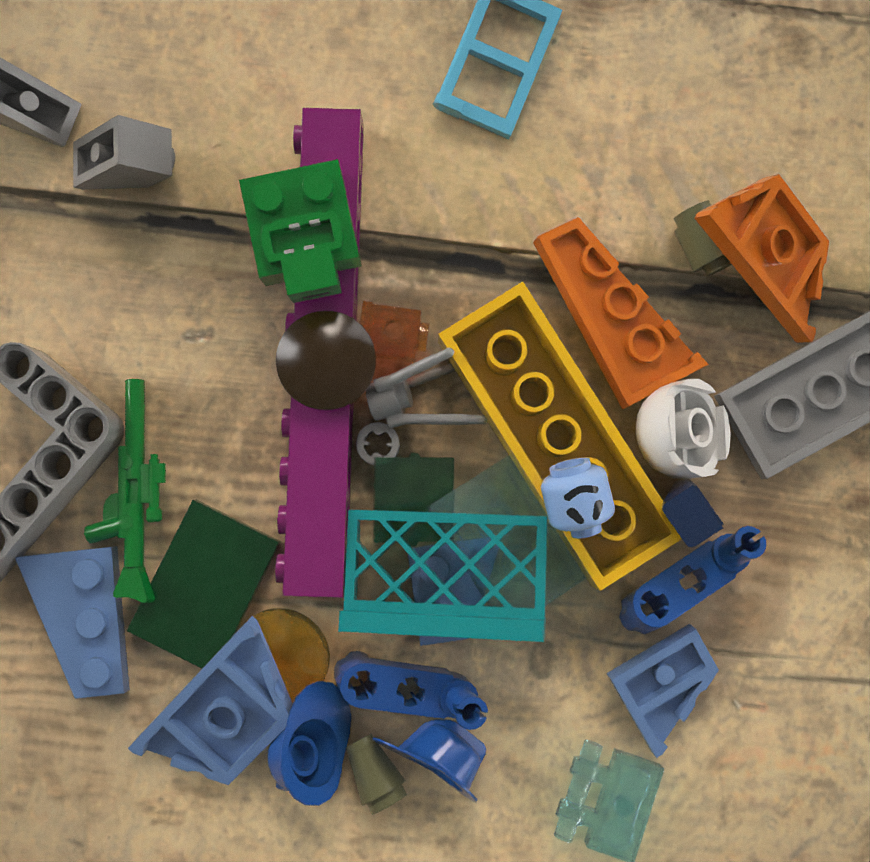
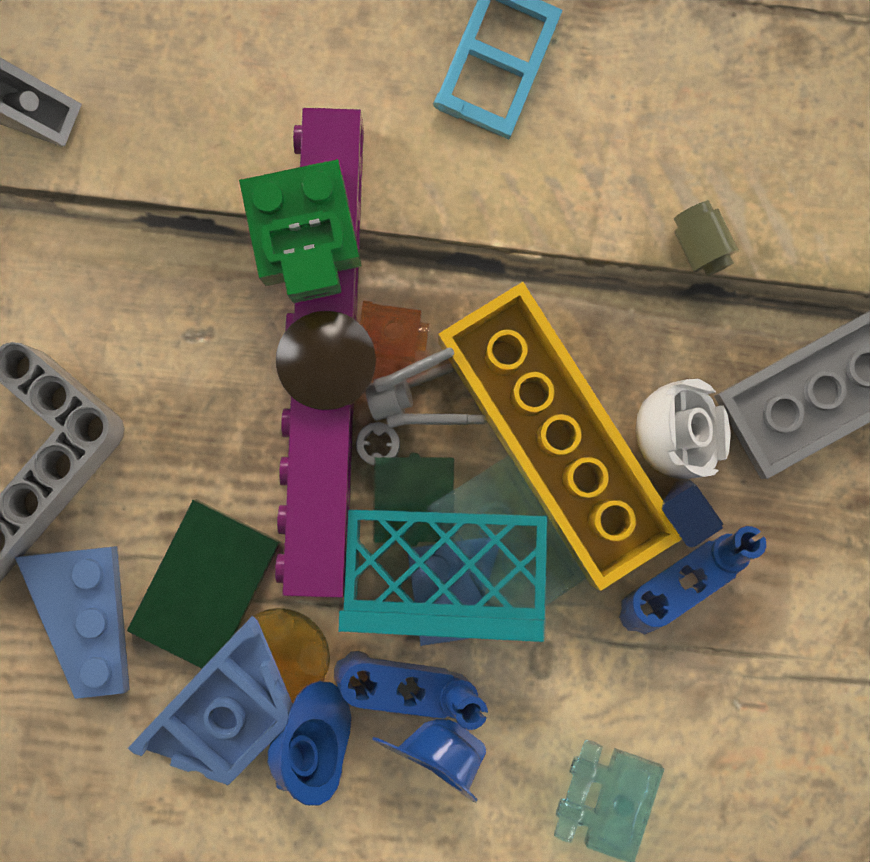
light grey slope [73,115,175,190] -> none
green piece [84,379,166,603] -> none
olive cone [346,734,407,815] -> none
orange wing [533,217,709,410] -> none
light blue head [541,458,615,539] -> none
medium blue wing [606,624,719,758] -> none
orange wing [694,174,829,343] -> none

